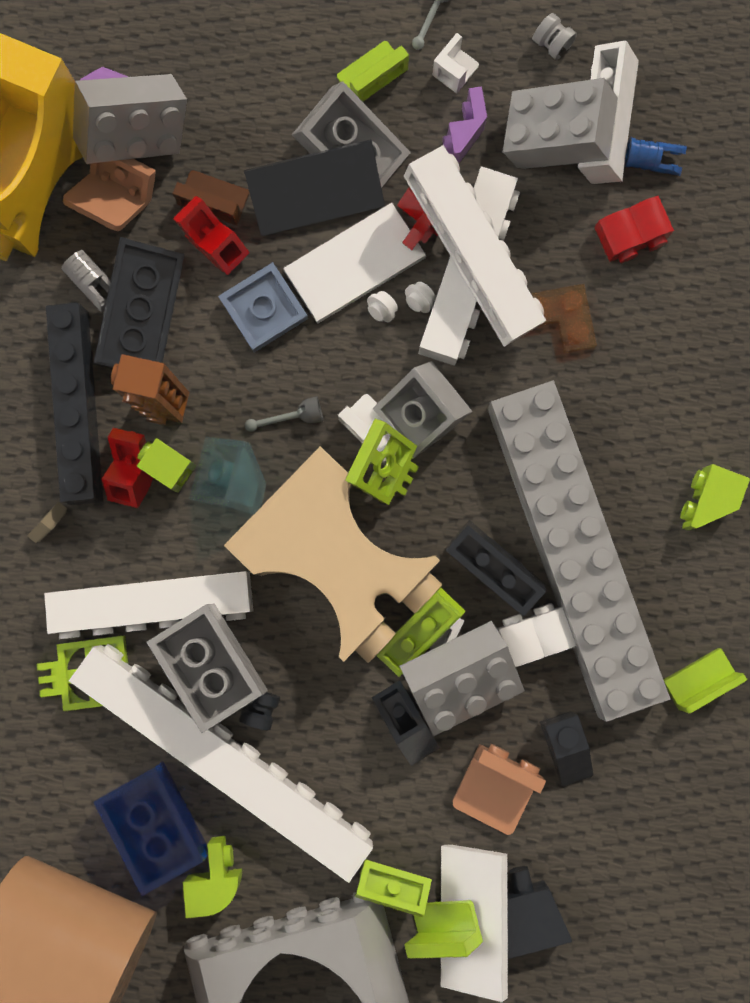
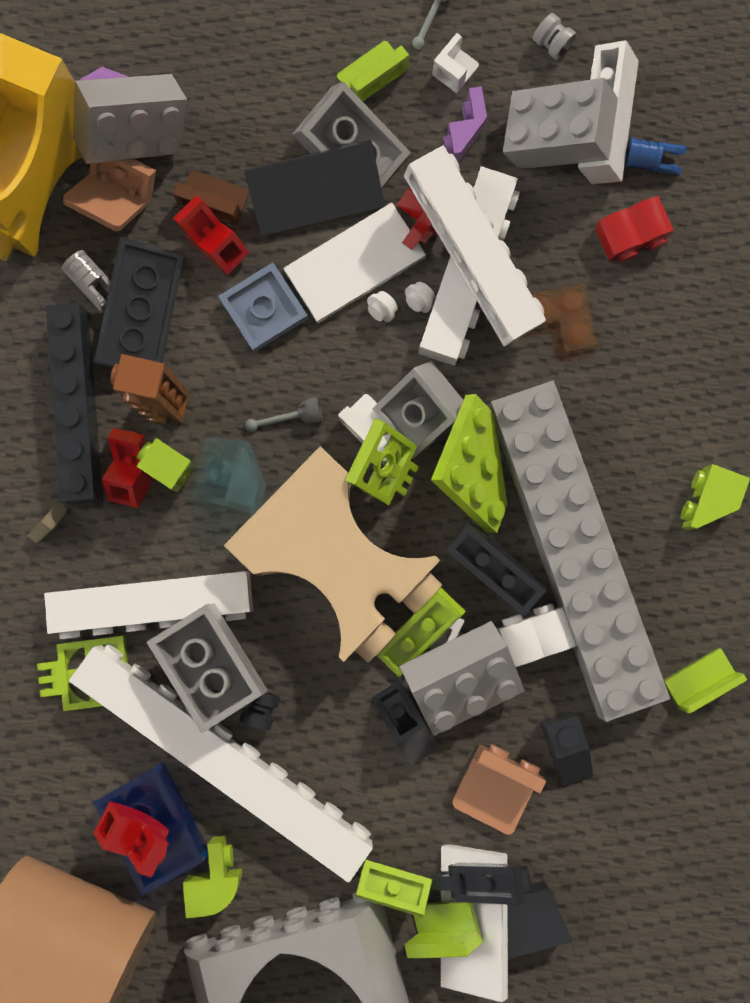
none -> red brick [93,801,169,877]
none -> black hinge [430,863,525,905]
none -> lime plate [431,394,507,533]

